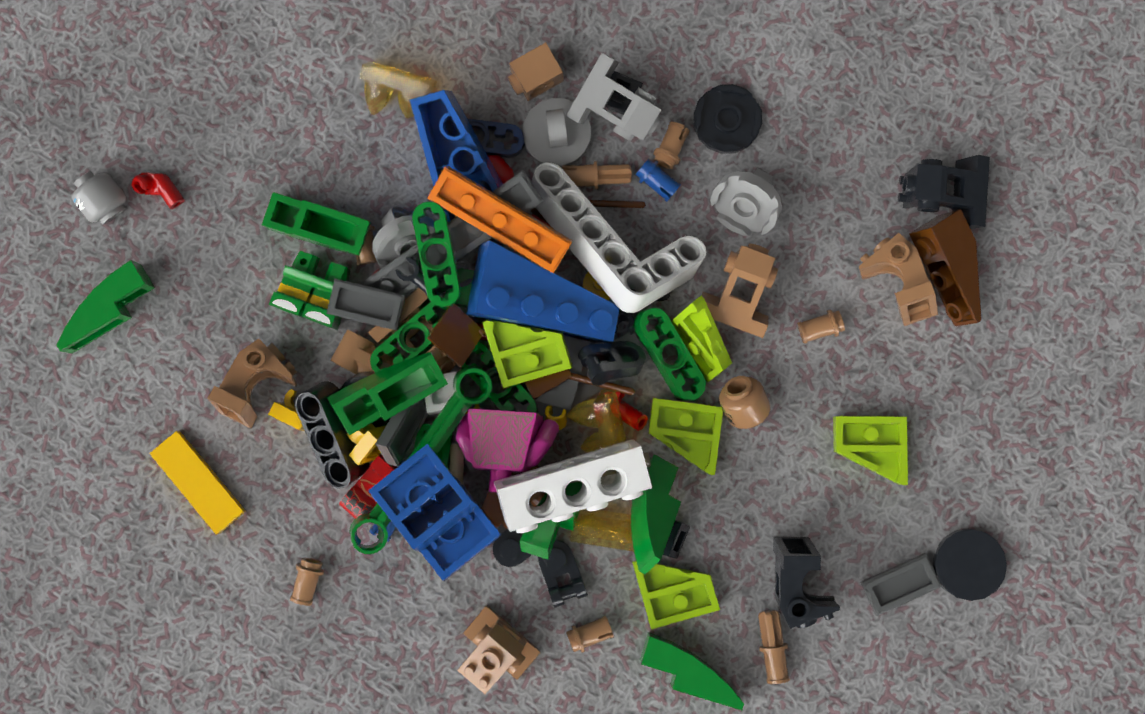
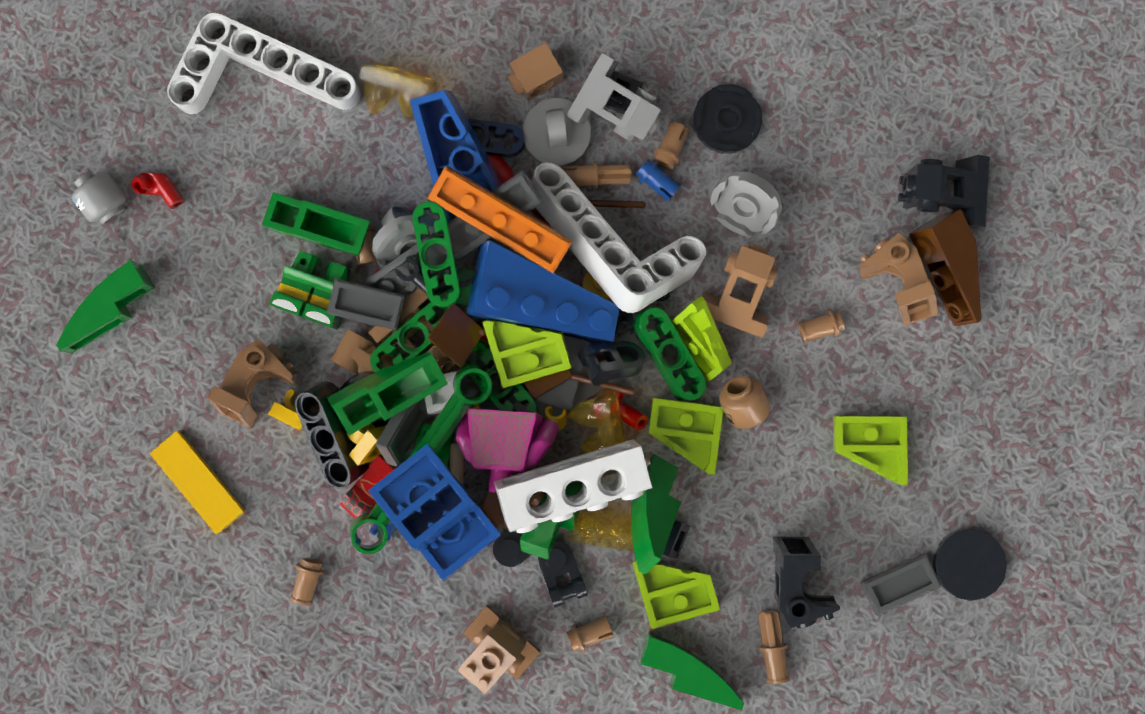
none -> white beam [167,13,361,114]

